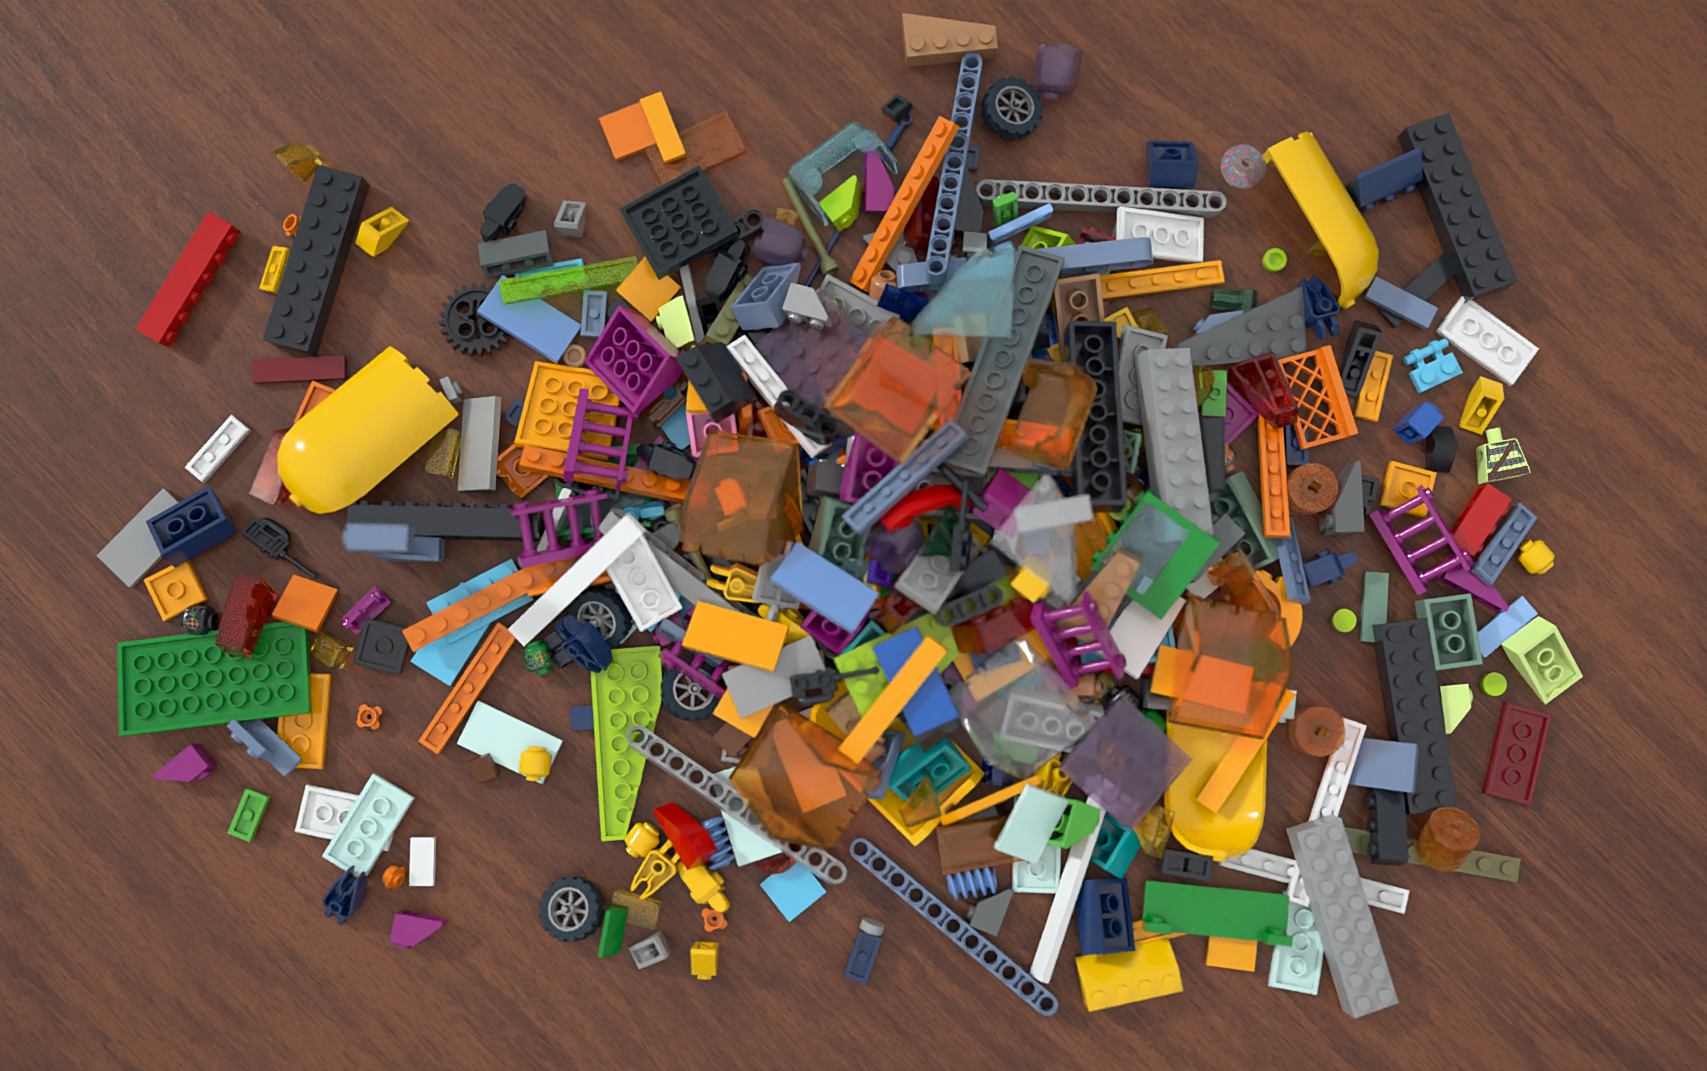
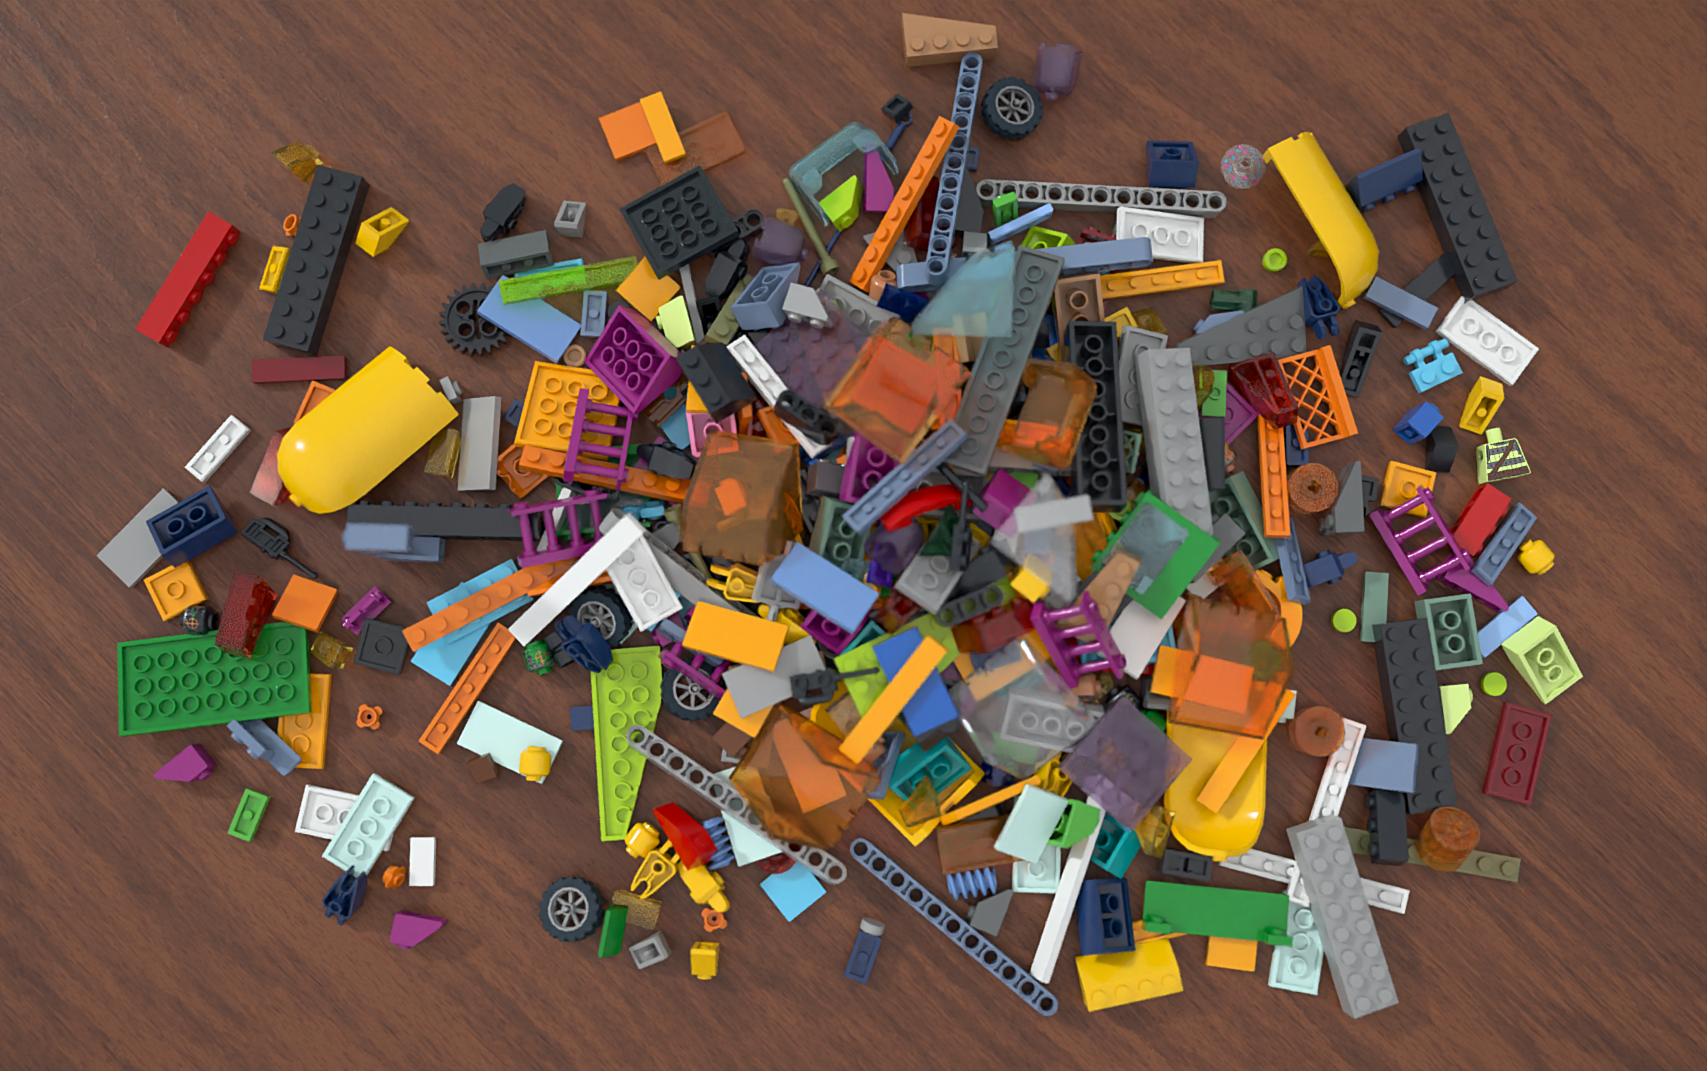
light orange tile [1353,351,1393,422] -> none

